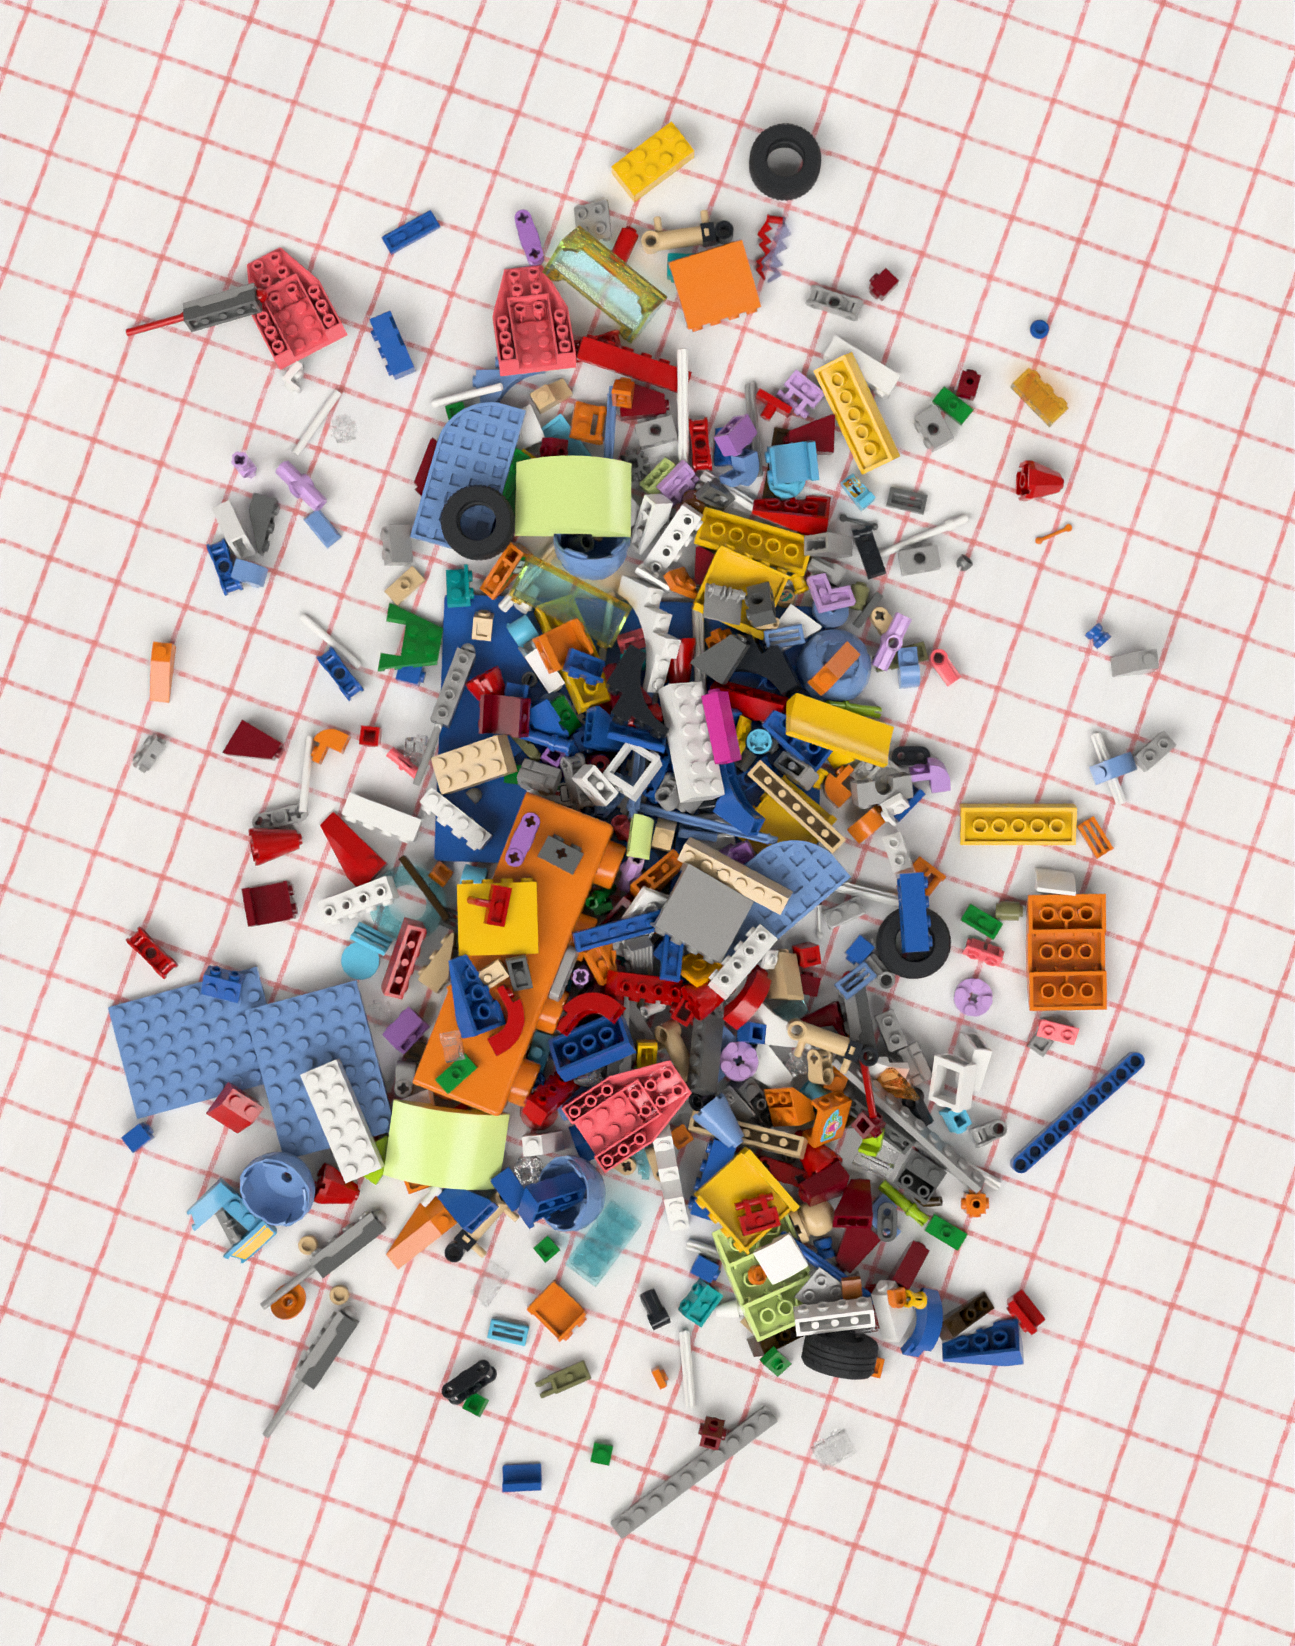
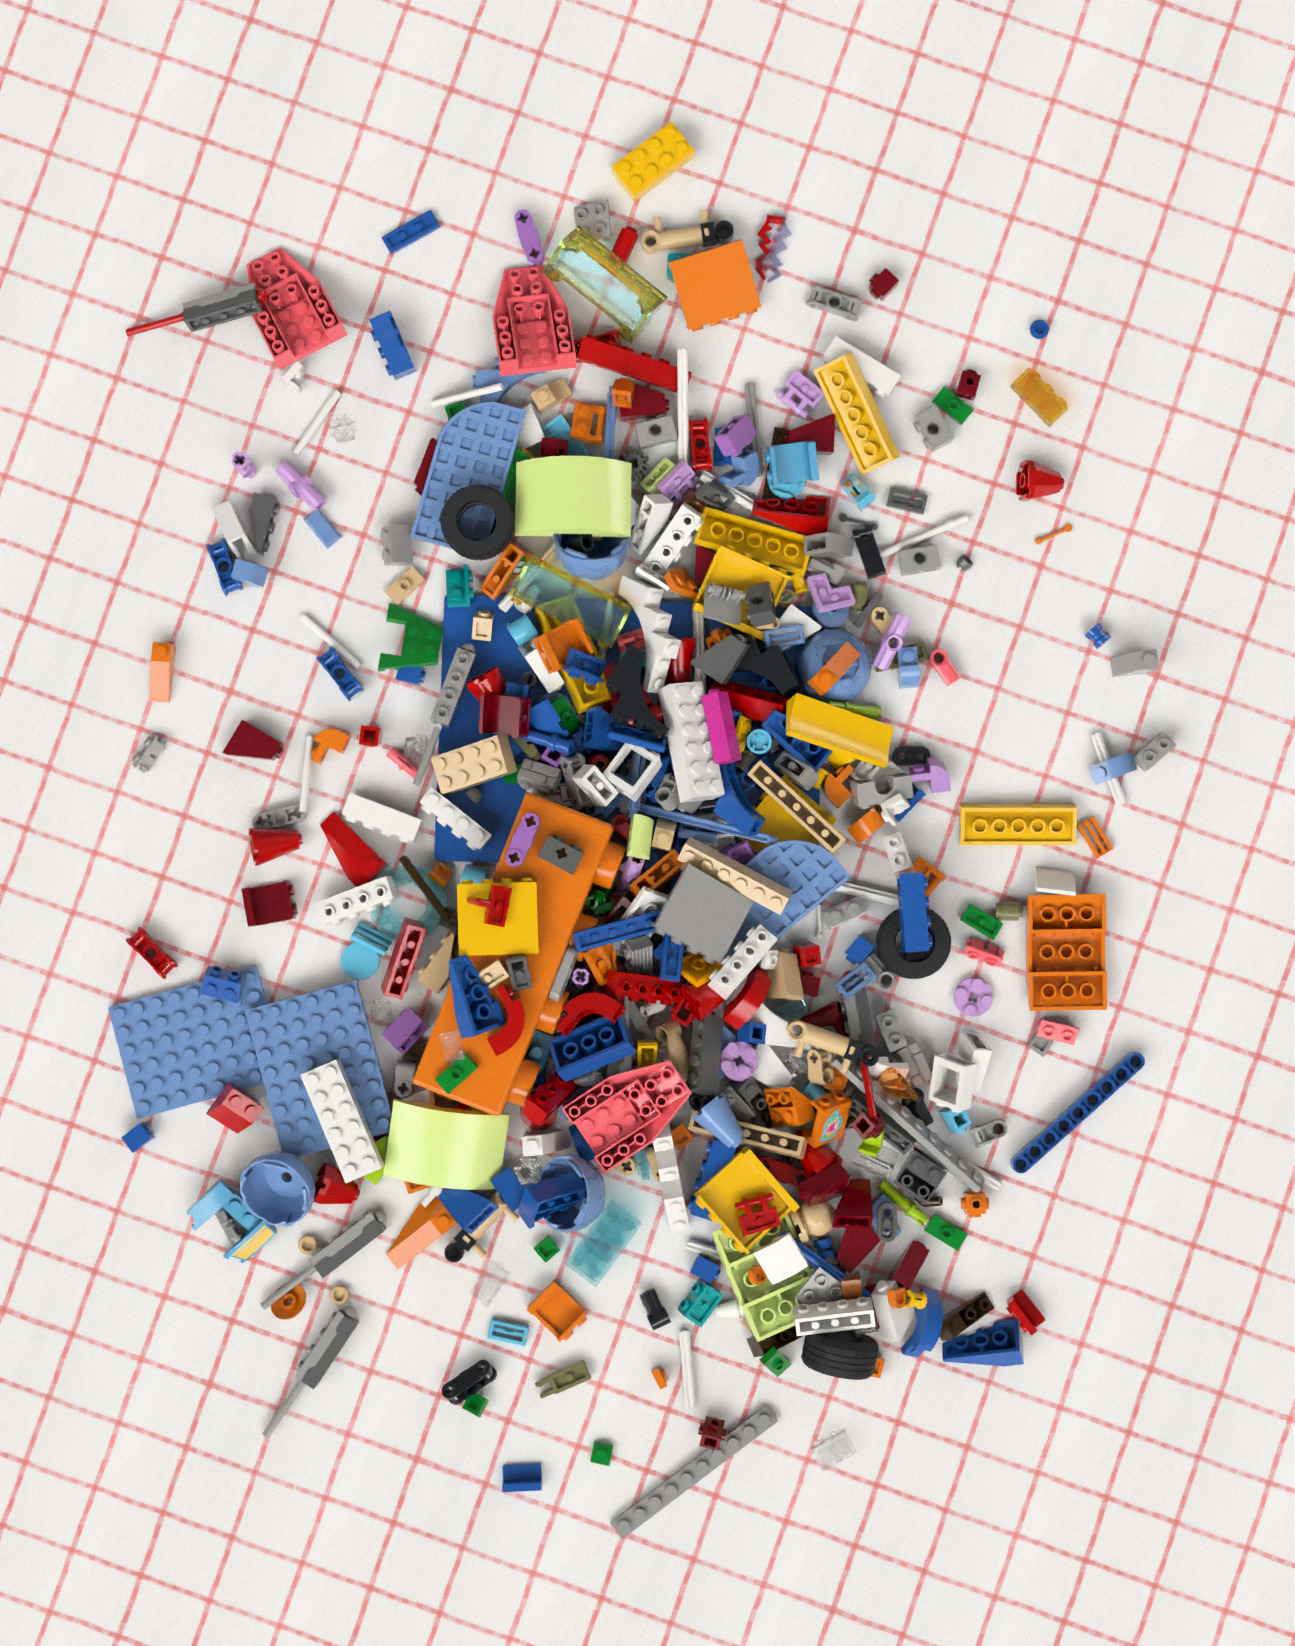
black tyre [749,123,821,201] -> none
red tile [756,388,793,421] -> none

